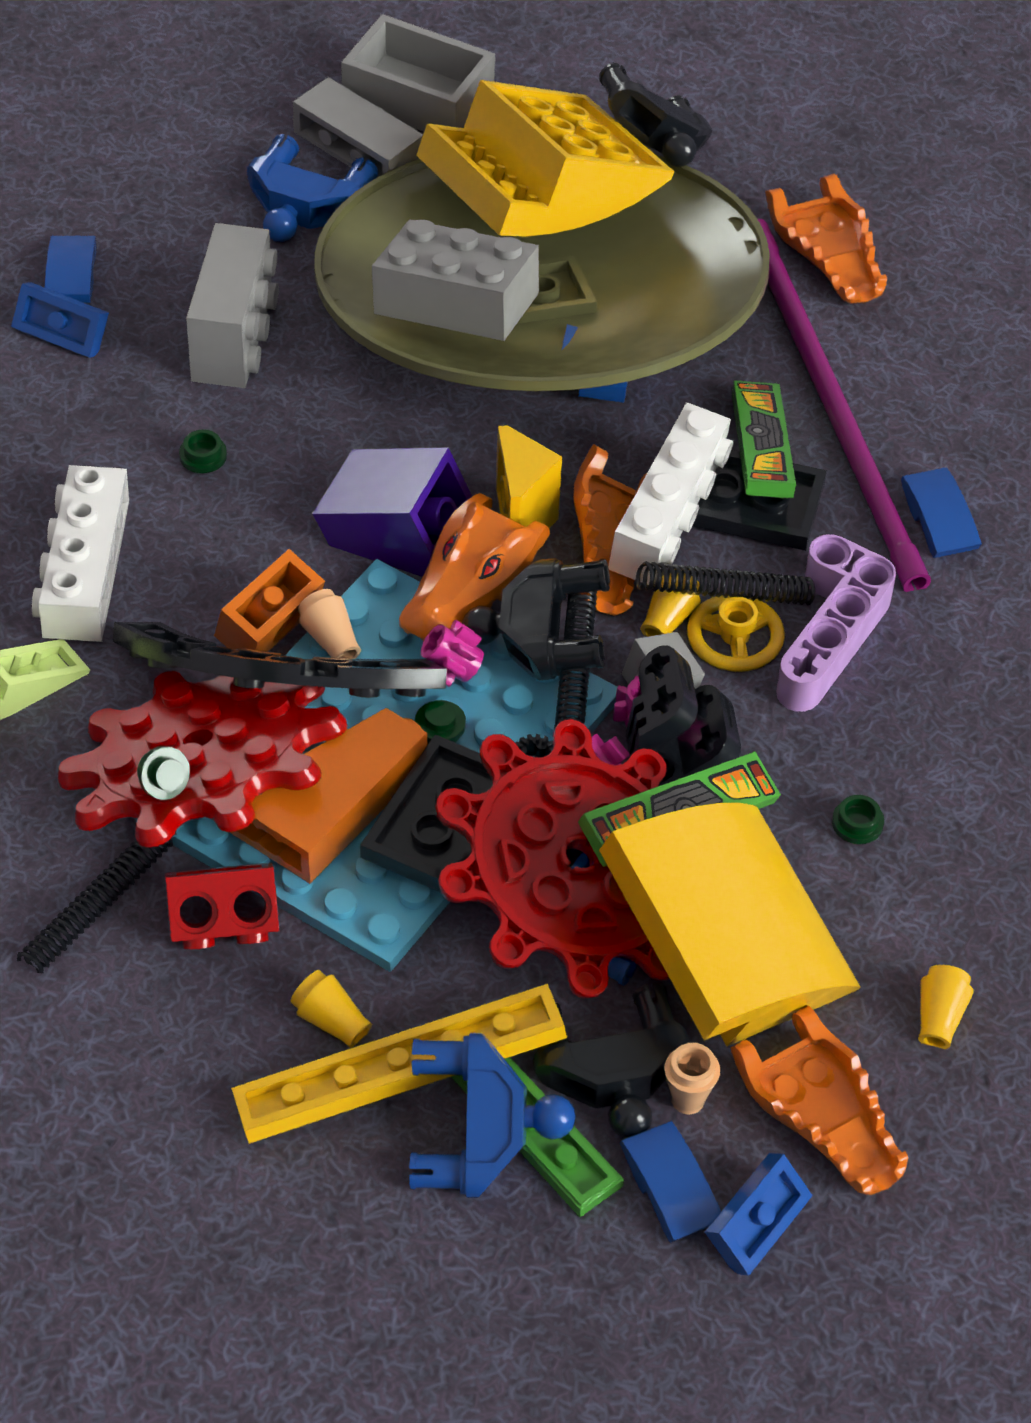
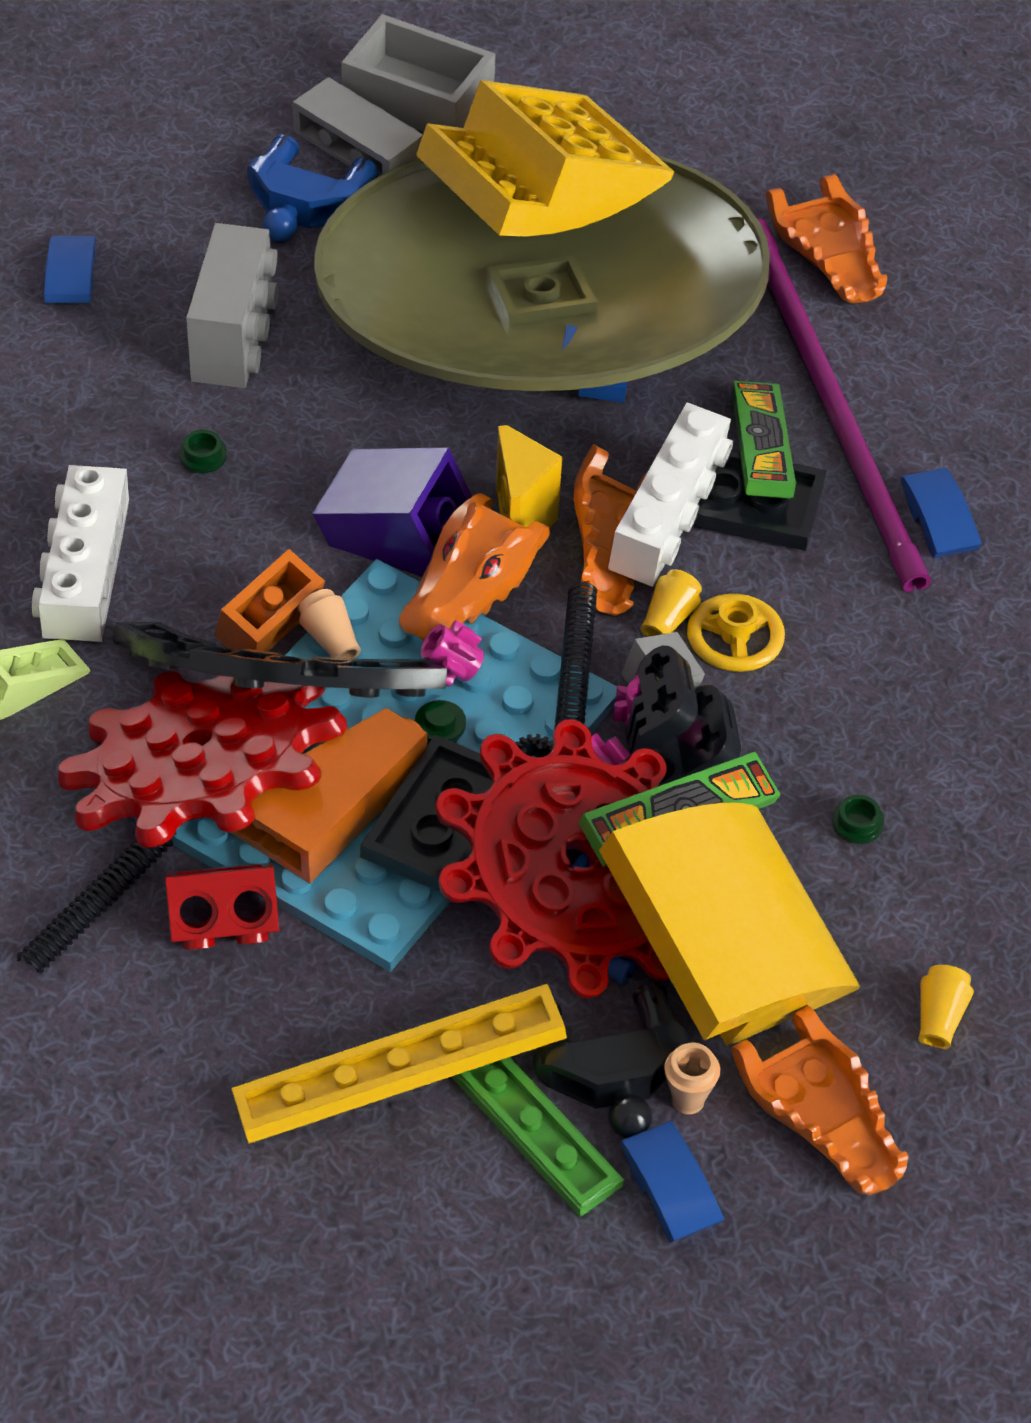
blue plate [11,282,109,358] -> none
plate [137,746,190,800] -> none
yellow cone [290,970,372,1048] -> none
light grey piece [372,219,539,341] -> none
blue connector [409,1033,576,1198] -> none
black connector [462,558,610,680] -> none
black connector [599,63,712,167] -> none
black piece [636,561,816,606] -> none
blue plate [705,1153,813,1275] -> none
lavender beam [776,535,896,711] -> none

